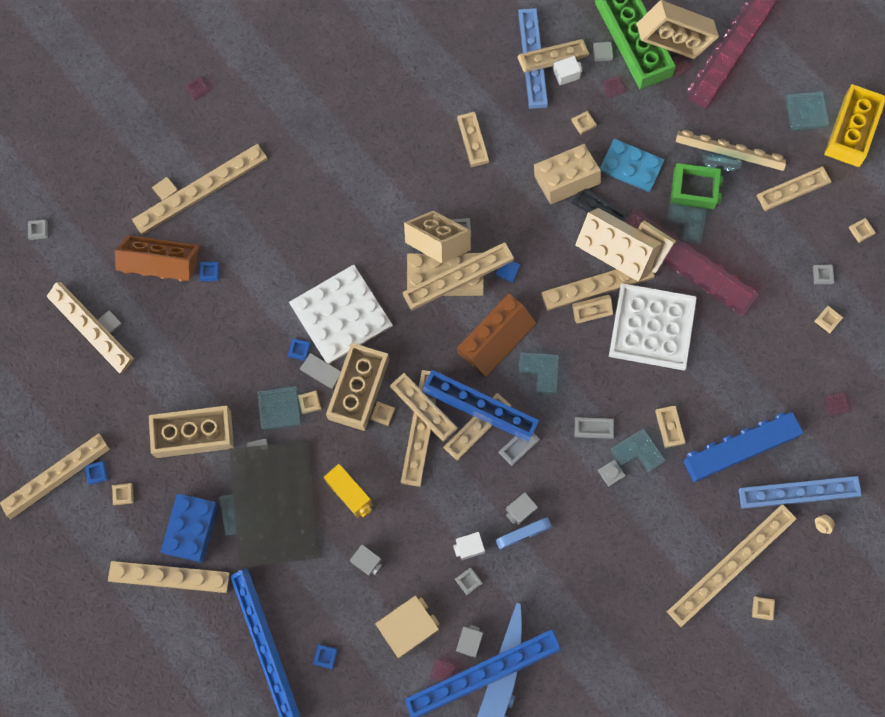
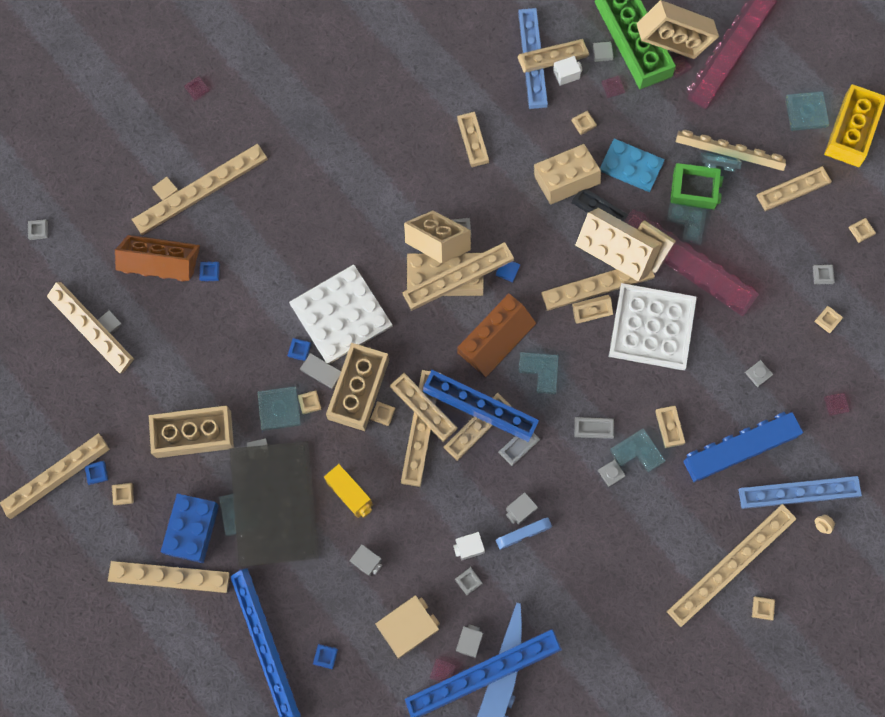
none -> light grey plate [745,360,773,387]

